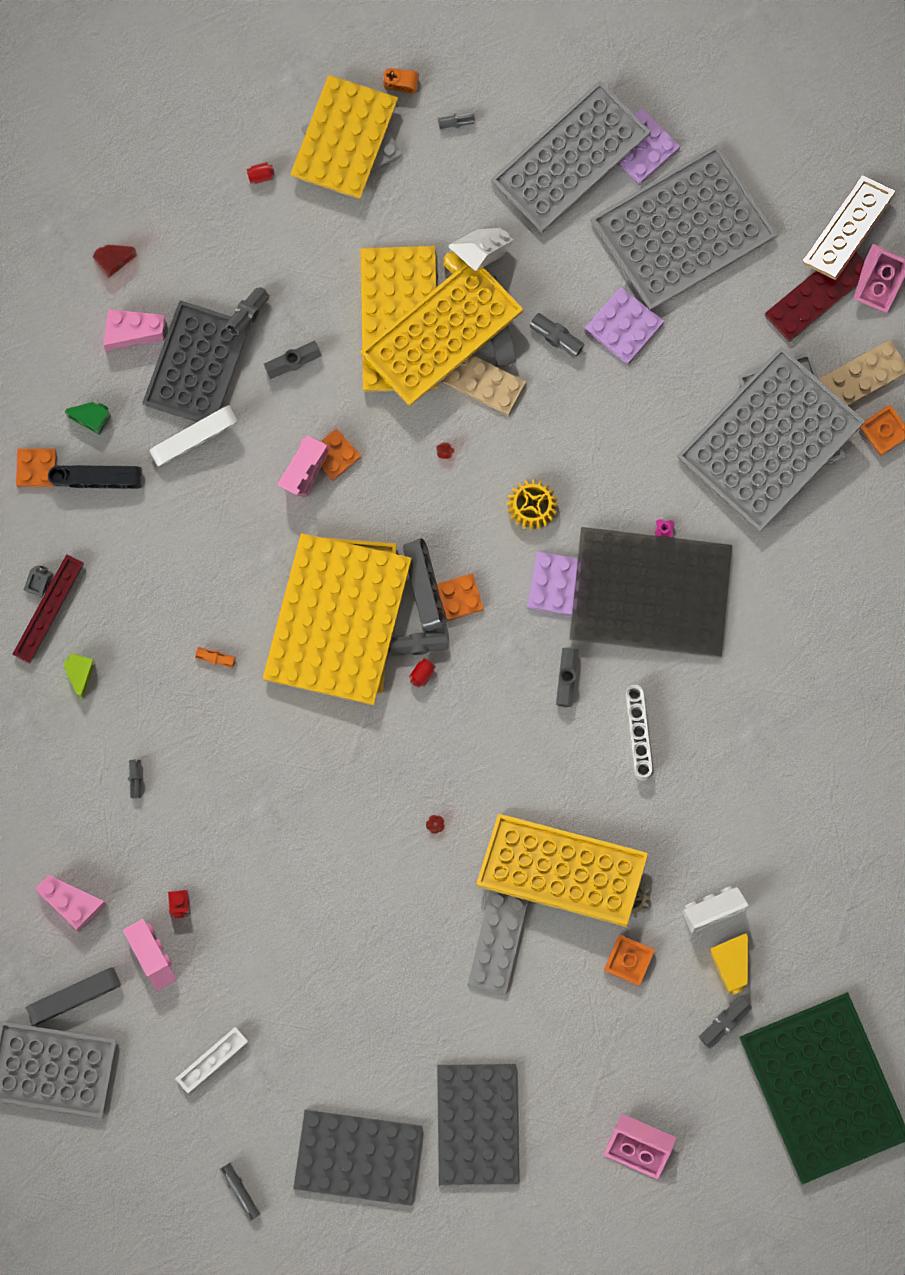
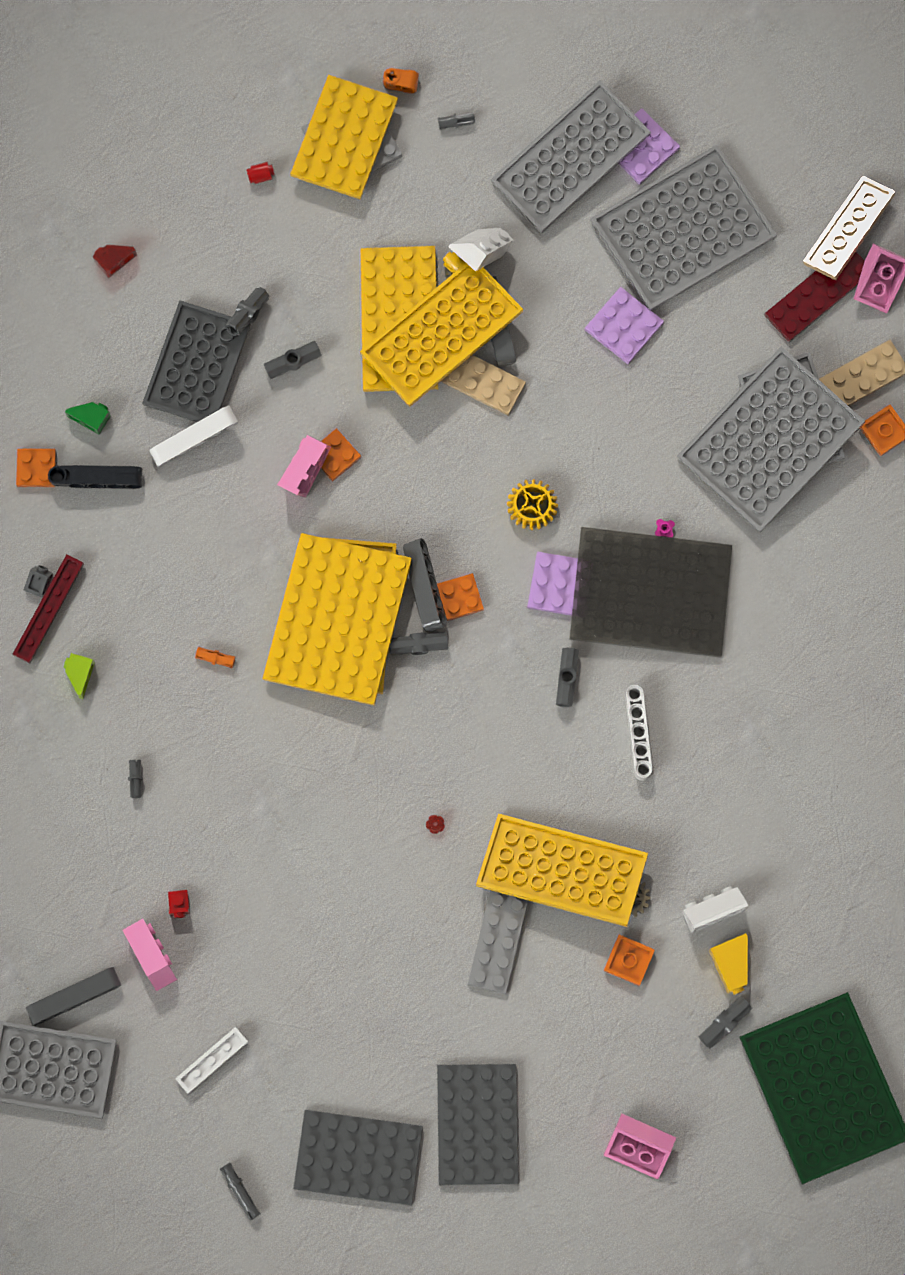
bright pink wedge [35,875,106,932] -> none
bright pink wedge [103,309,166,352] -> none
red brick [409,658,436,688] -> none
clear red plate [436,442,455,459] -> none
dark grey piece [529,313,585,358] -> none

